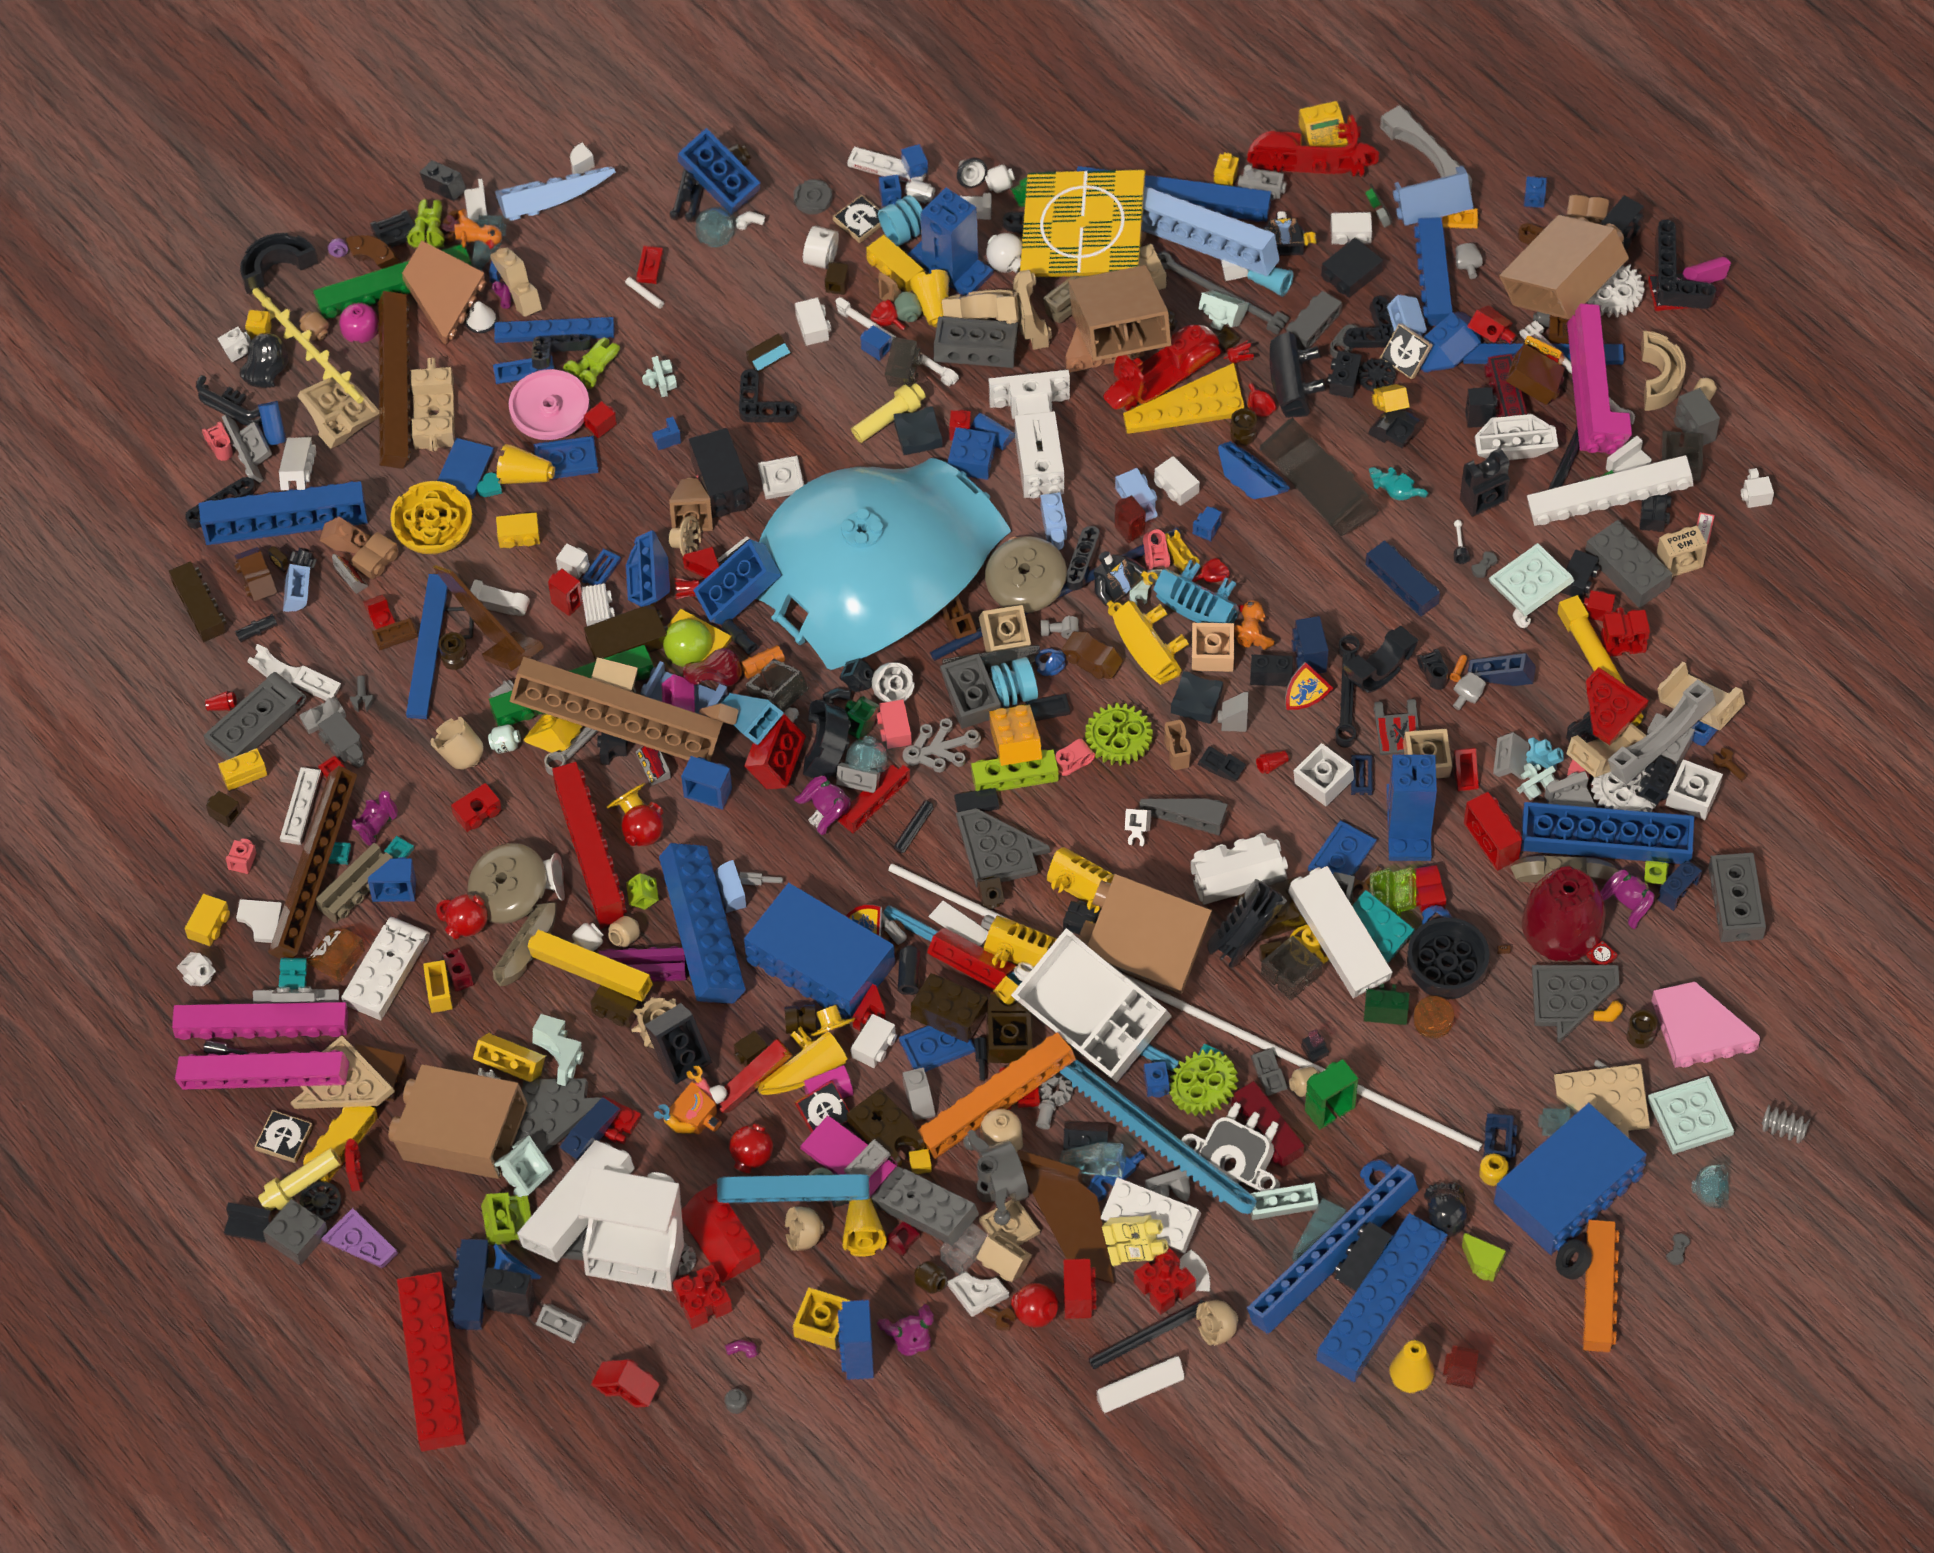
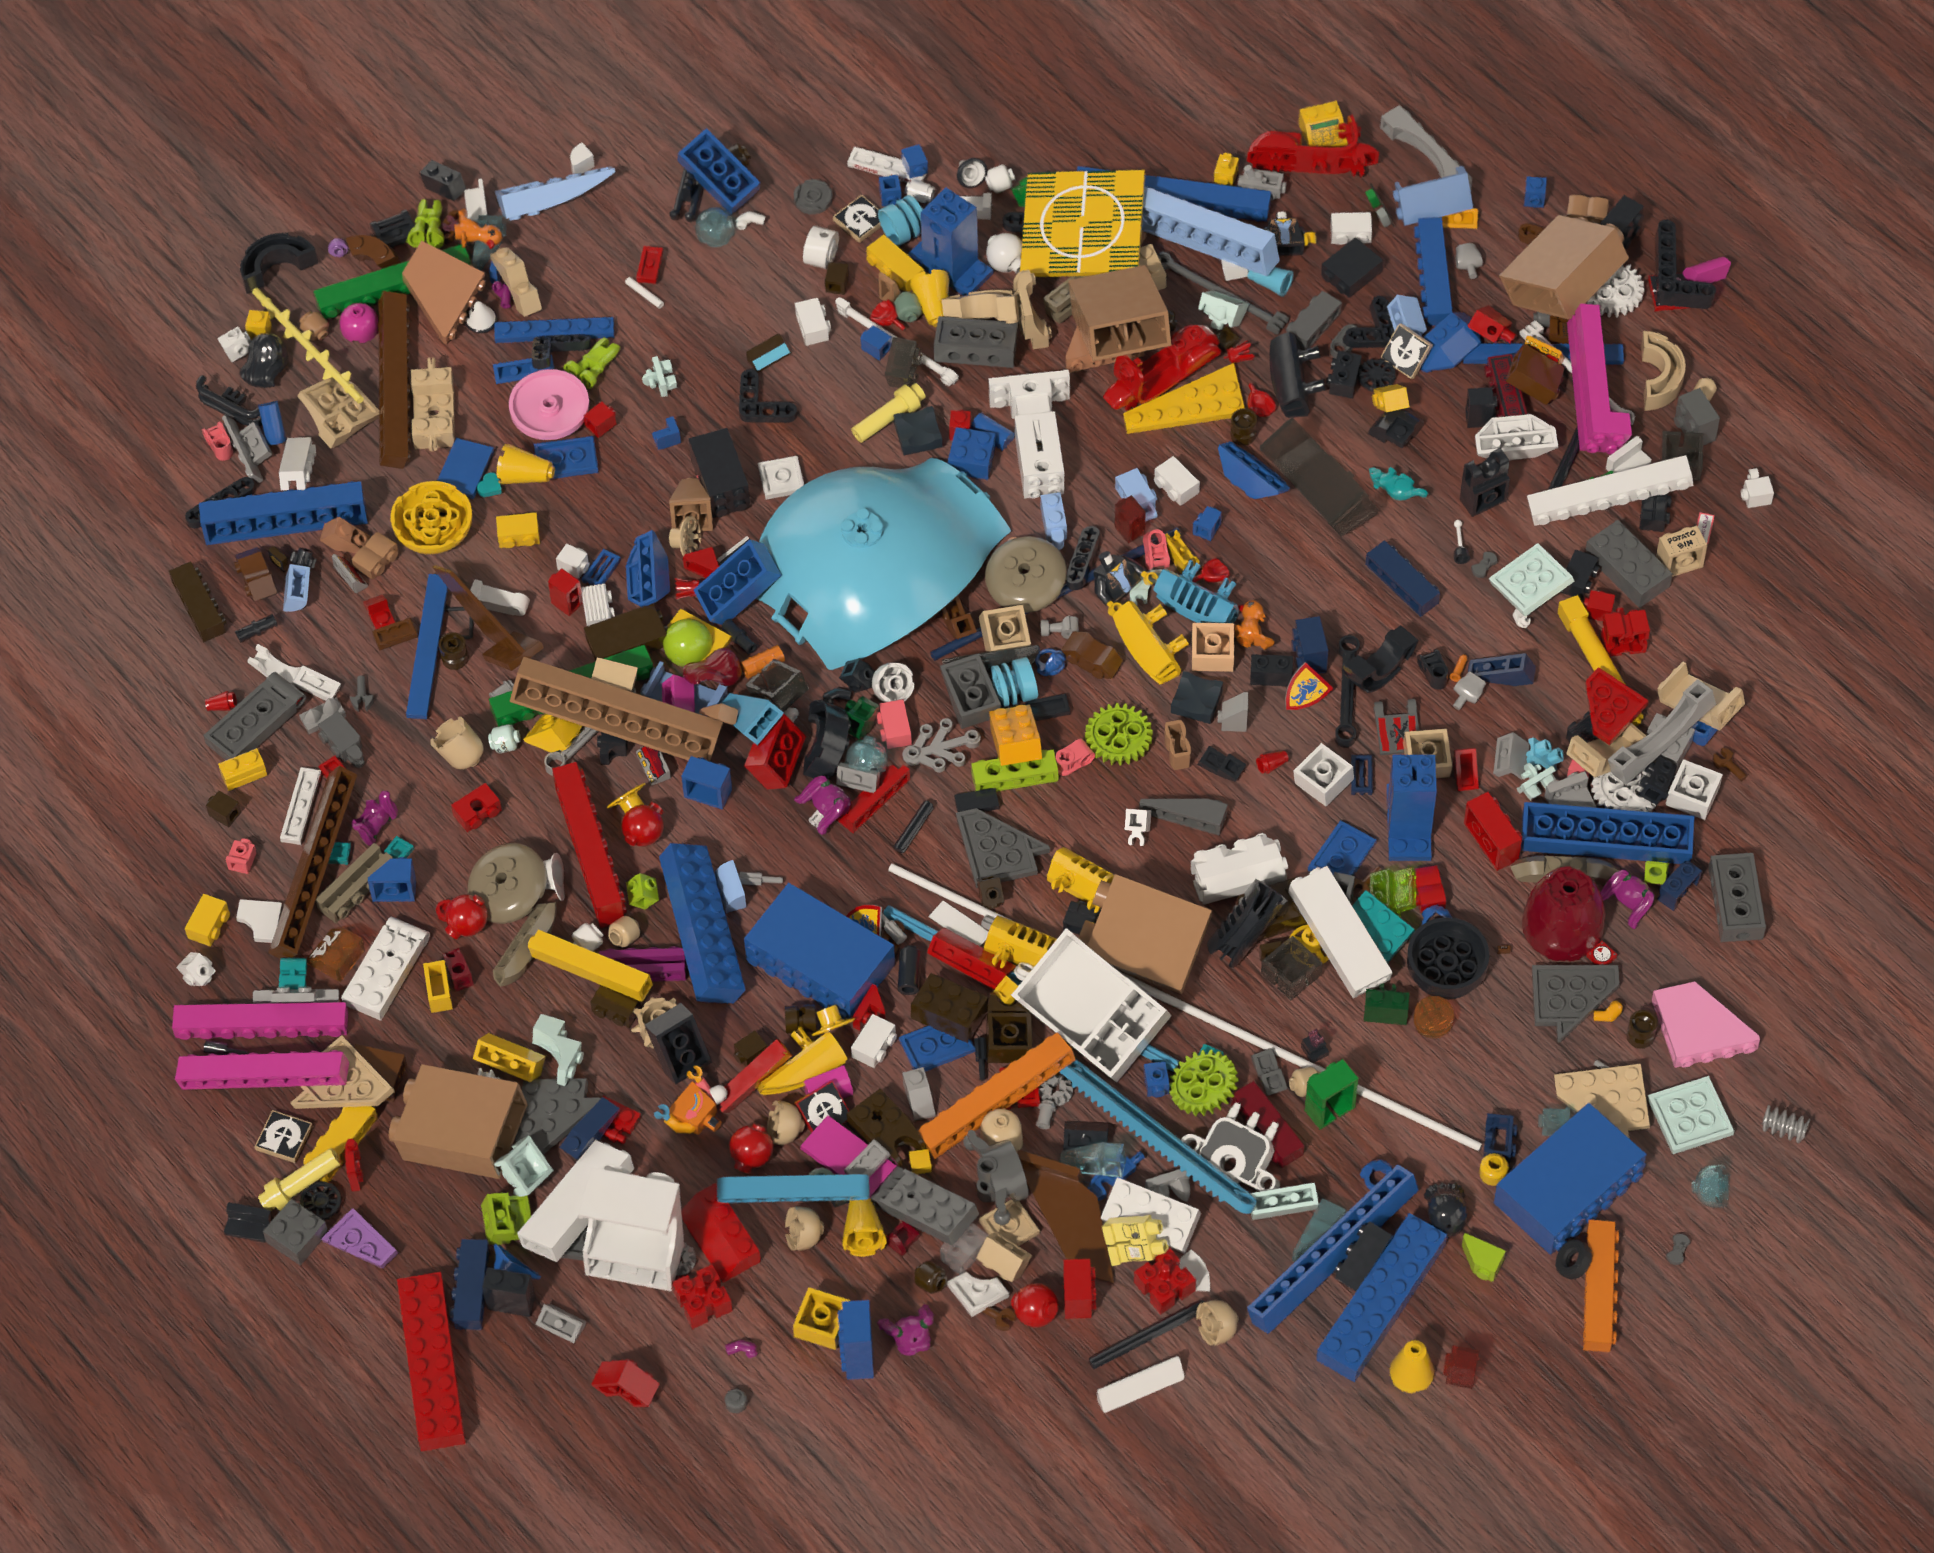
none -> tan cylinder [767,1100,804,1145]

